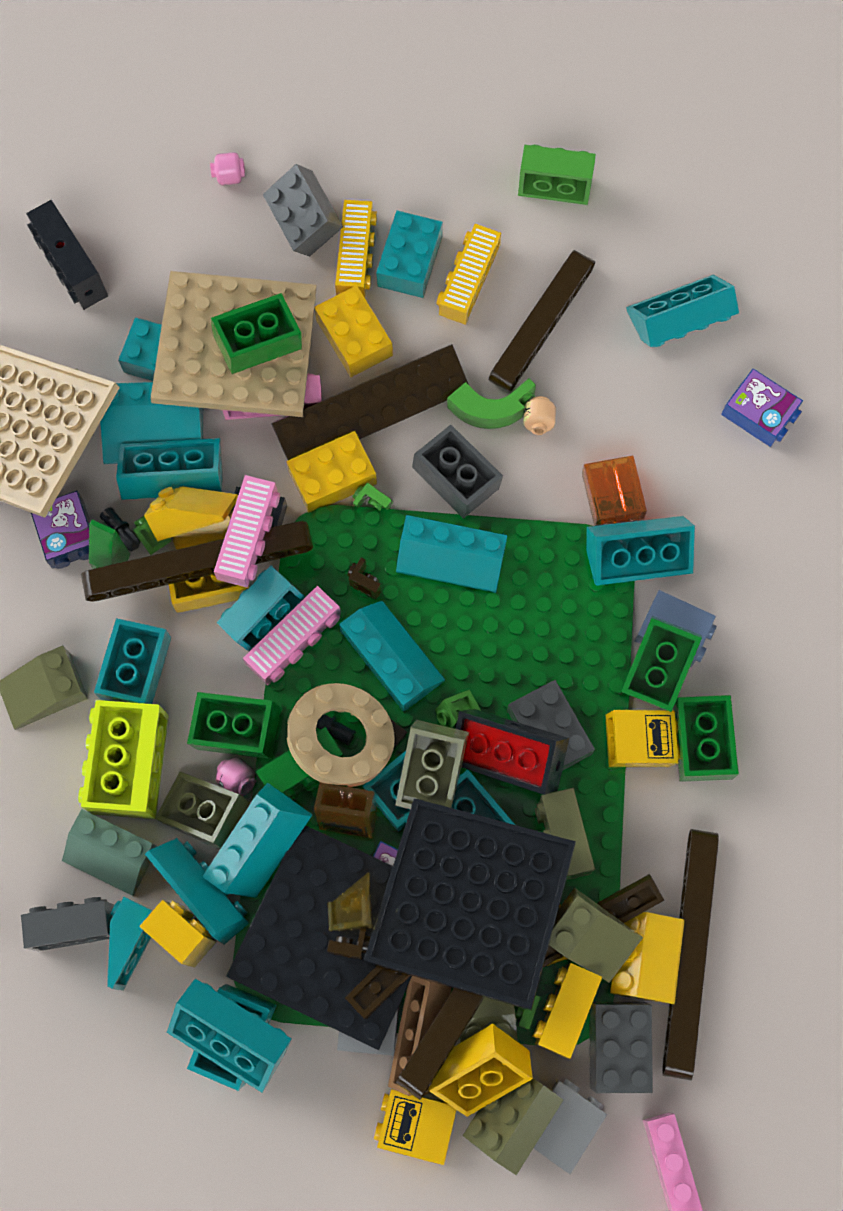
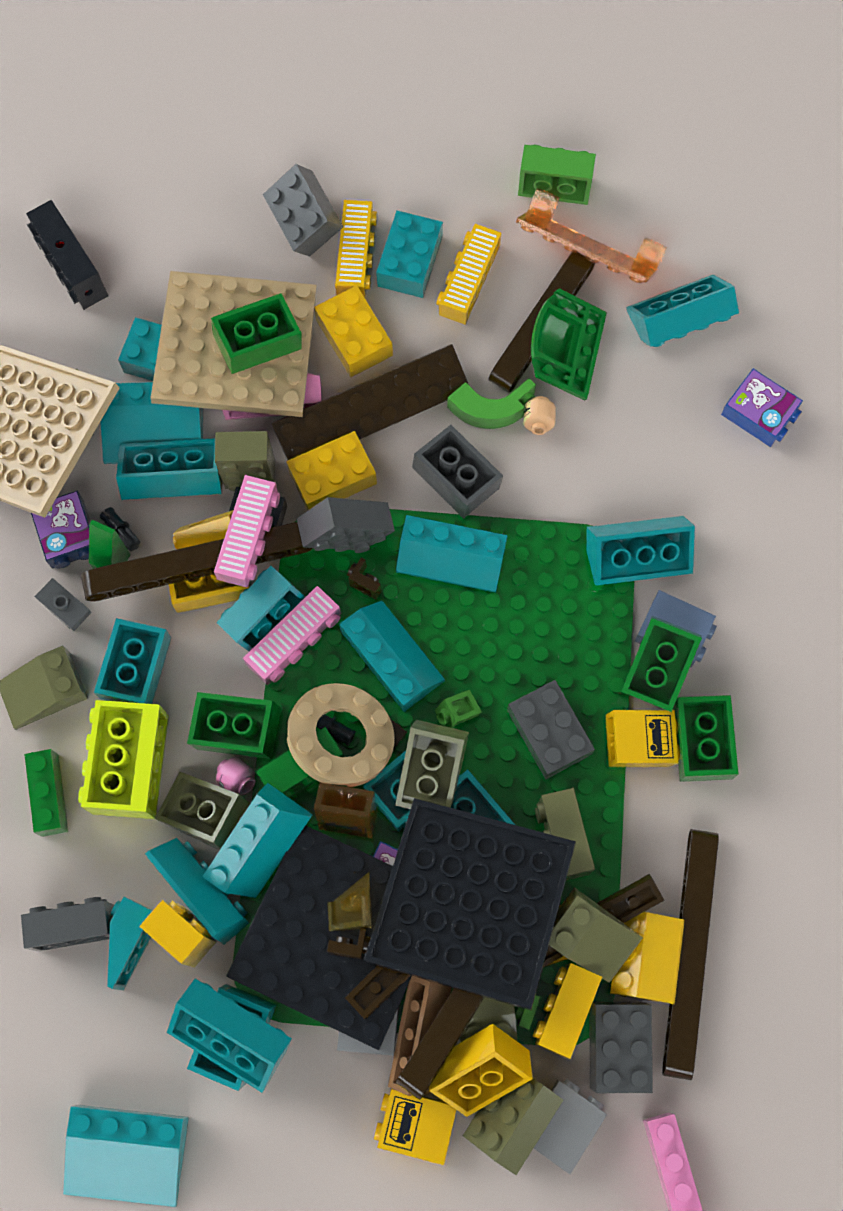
sand green slope [62,809,157,896] -> none
bright green bracket [132,516,171,555] -> none
yellow slope [144,486,238,542] -> none
bright pink head [210,152,245,185] -> none
bright green bracket [352,483,393,511] -> none
brick [456,709,569,795] -> none
clear orange brick [582,455,647,526] -> none
none -> green brick [24,749,68,837]
none -> dark grey brick [34,578,92,631]
none -> slope [63,1105,189,1207]
none -> olive brick [215,431,275,491]
none -> dark grey brick [297,497,395,553]
none -> clear orange bracket [516,188,668,283]
none -> green slope [531,288,607,401]

